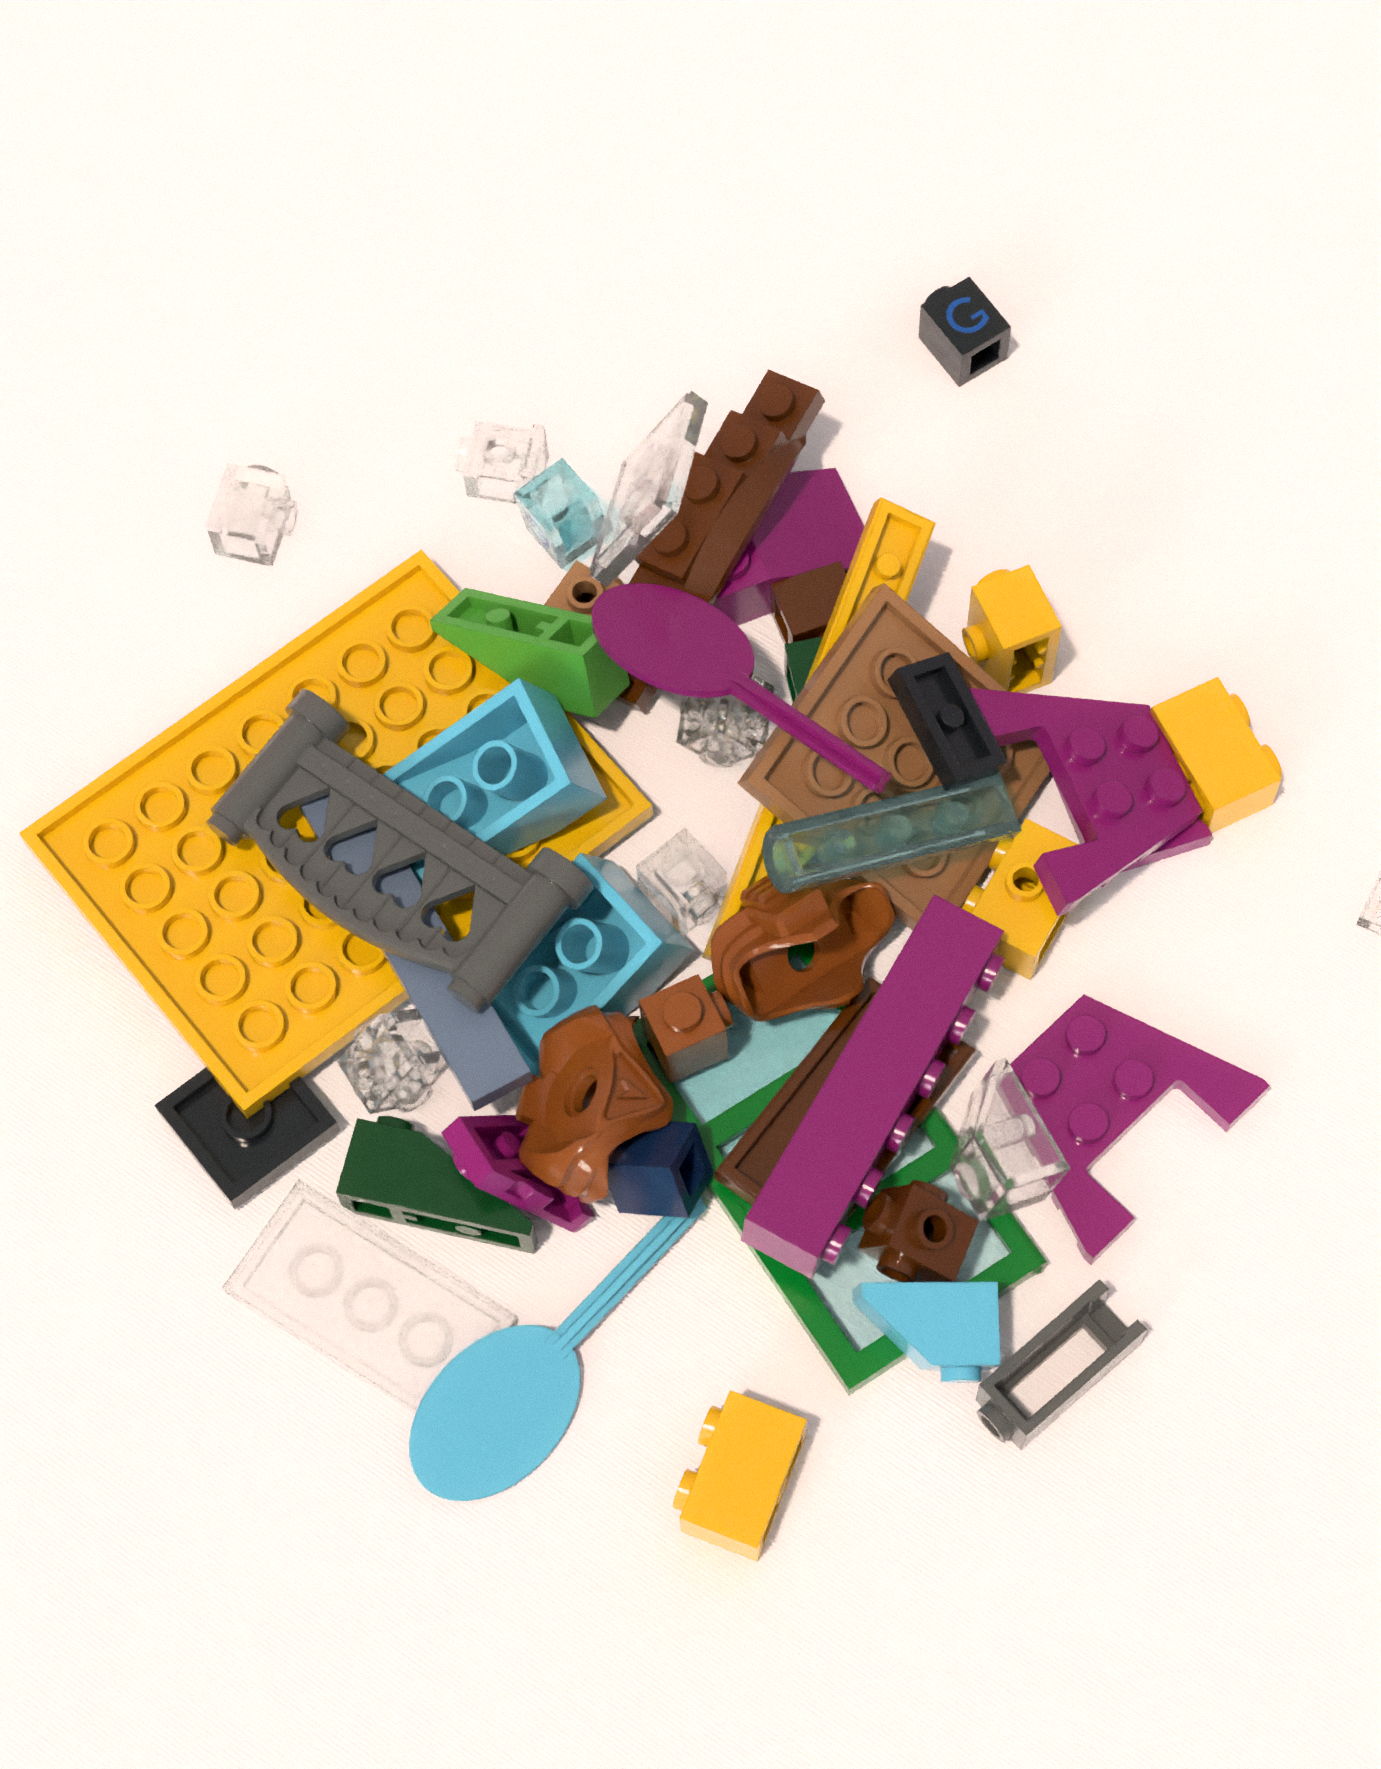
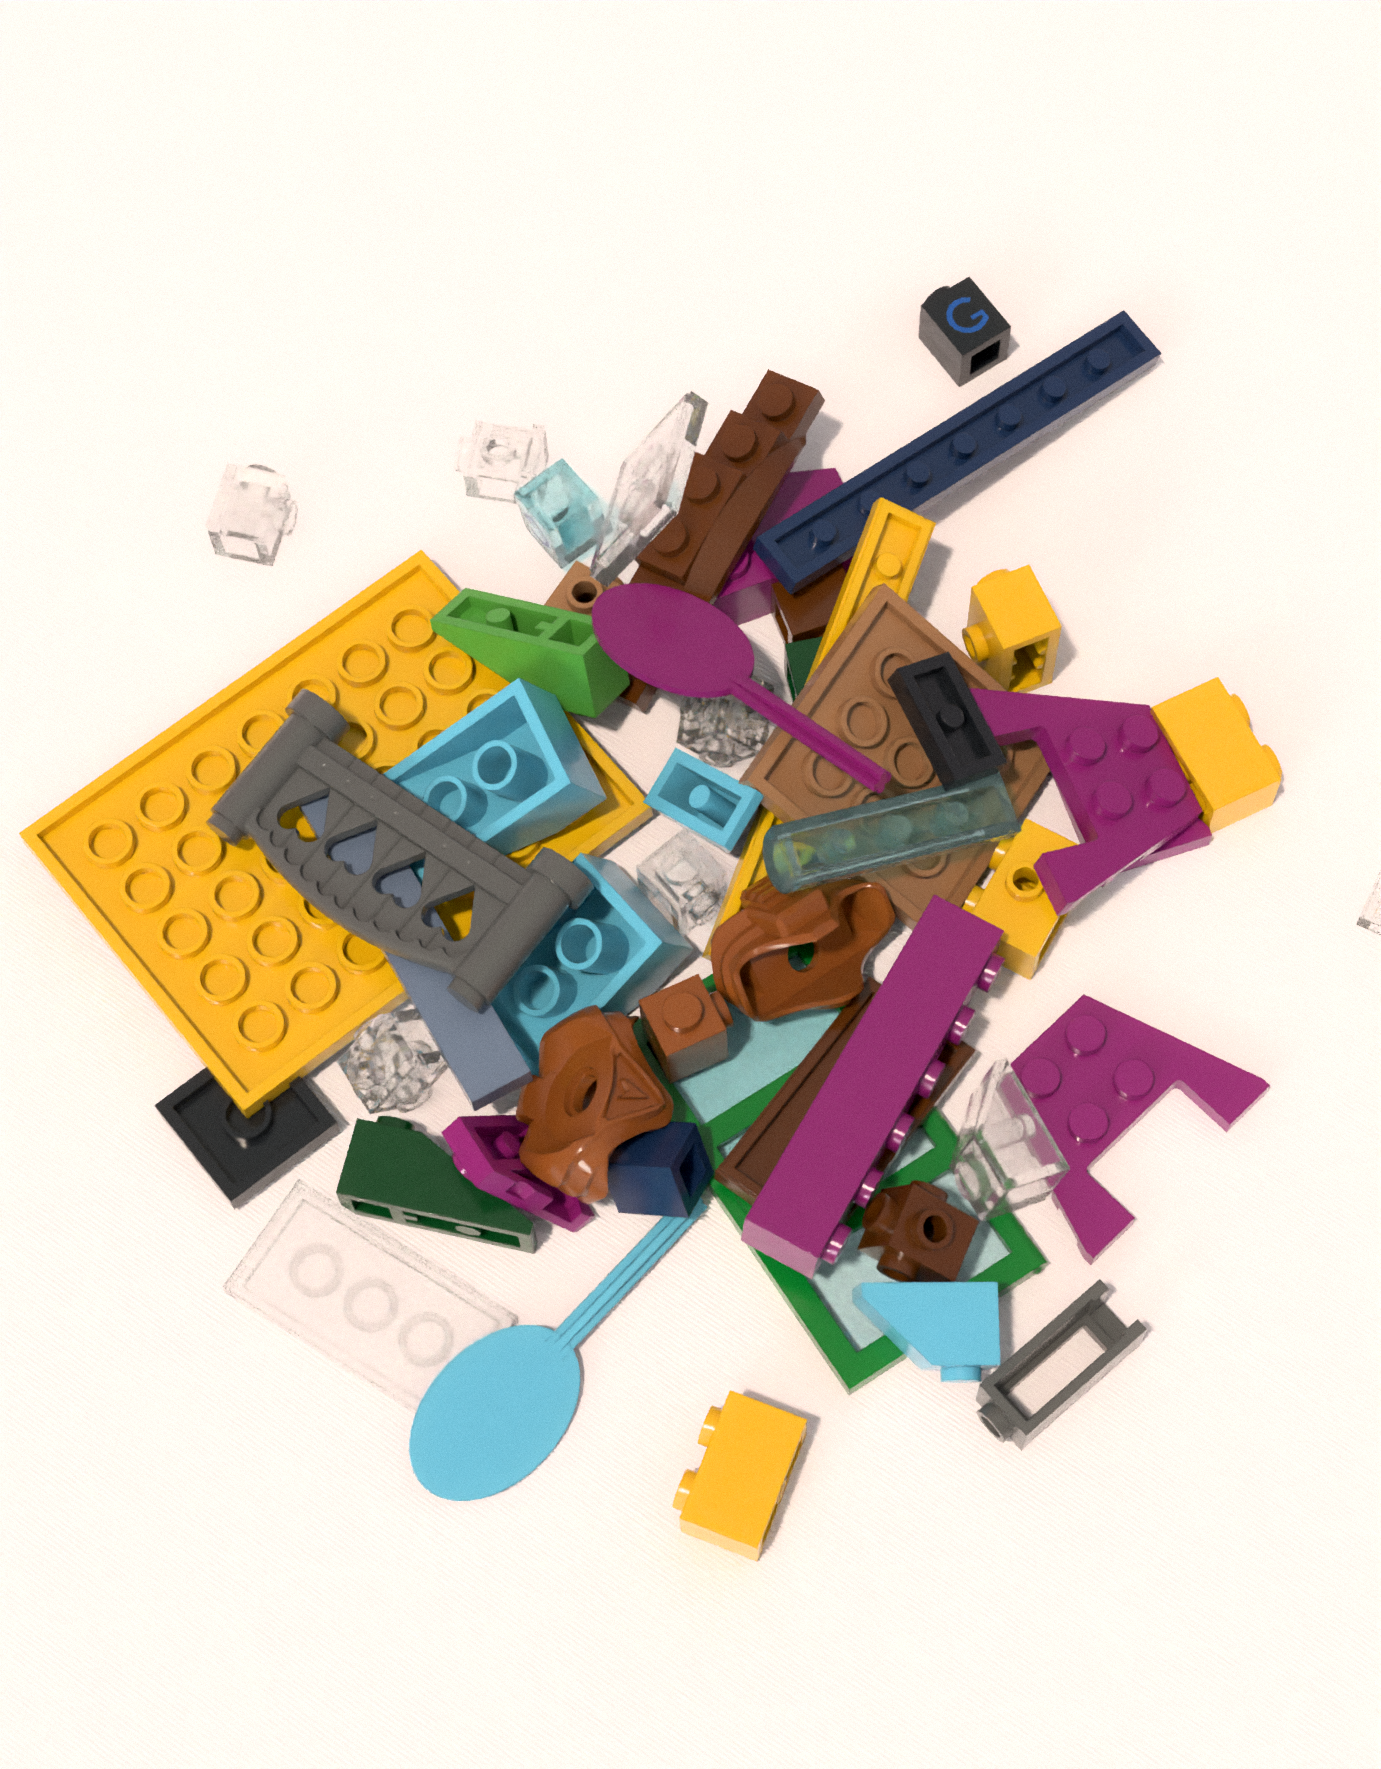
none -> medium azure slope [643,748,764,853]
none -> dark blue plate [753,310,1162,595]

